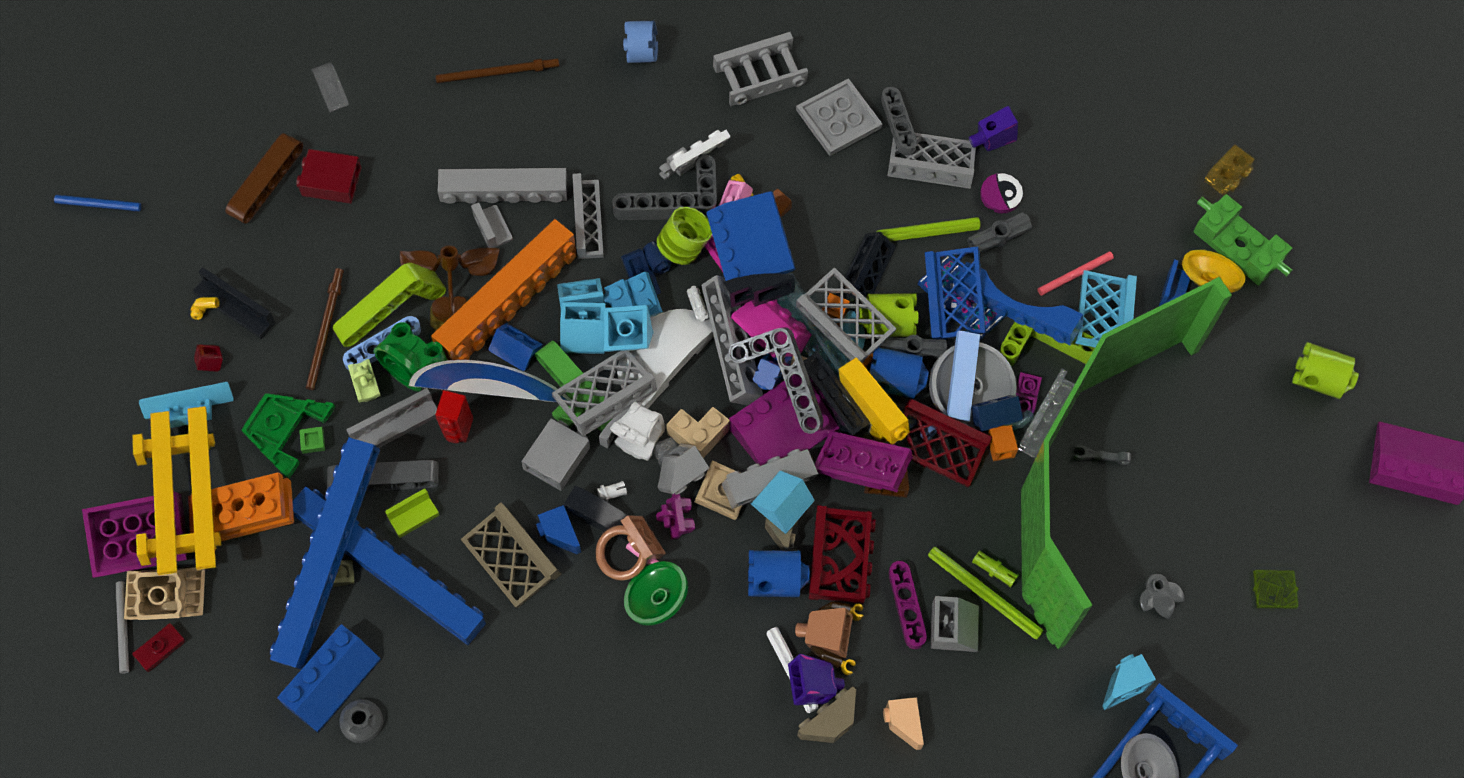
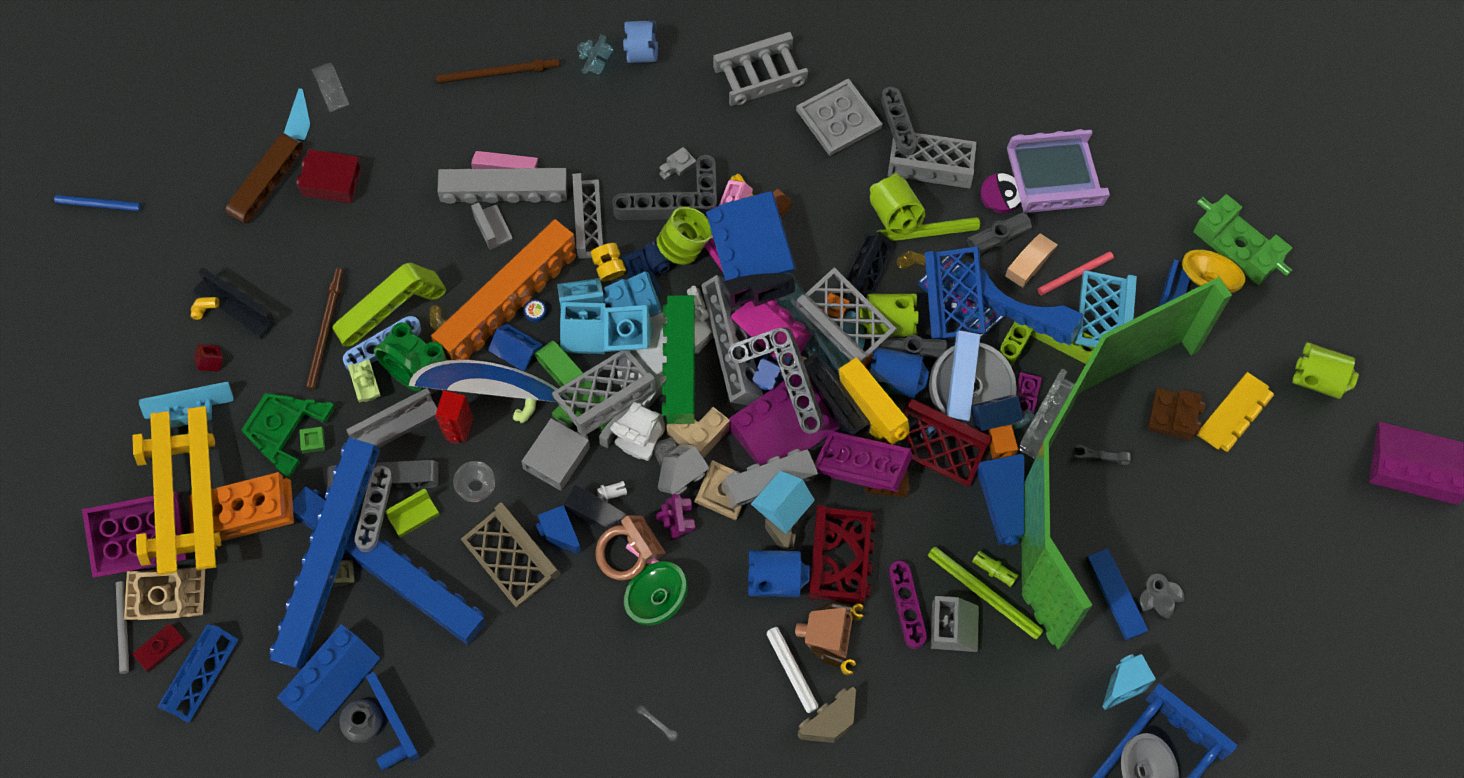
reddish brown plant [400,245,499,323] -> none
white wing [669,130,730,171] -> none
dark purple torso [788,654,845,705] -> none
light nougat slope [883,697,924,750] -> none
dark purple torso [969,106,1018,151] -> none
clear yellow brick [1204,144,1255,196] -> none
clear neon green piece [1253,570,1298,608] -> none
none -> blue fence [157,624,238,723]
none -> medium azure sticker [284,88,310,141]
none -> light grey beam [355,466,392,553]
none -> blue piece [366,672,420,771]
none -> clear piece [453,461,495,502]
none -> bright pink slope [471,151,538,169]
none -> yellowish green arm [513,399,537,423]
none -> tile [524,300,546,323]
none -> clear light blue hips [577,34,614,75]
none -> yellow wheel [590,243,626,282]
none -> clear hinge [637,706,677,741]
none -> green brick [662,295,695,424]
none -> lime cylinder [870,174,925,236]
none -> clear yellow arm [897,251,926,269]
none -> blue slope [977,454,1024,546]
none -> light nougat slope [1005,233,1058,288]
none -> panel [1007,129,1110,213]
none -> blue tile [1086,548,1148,641]
none -> reddish brown plate [1147,388,1205,441]
none -> yellow windscreen [1196,372,1274,452]

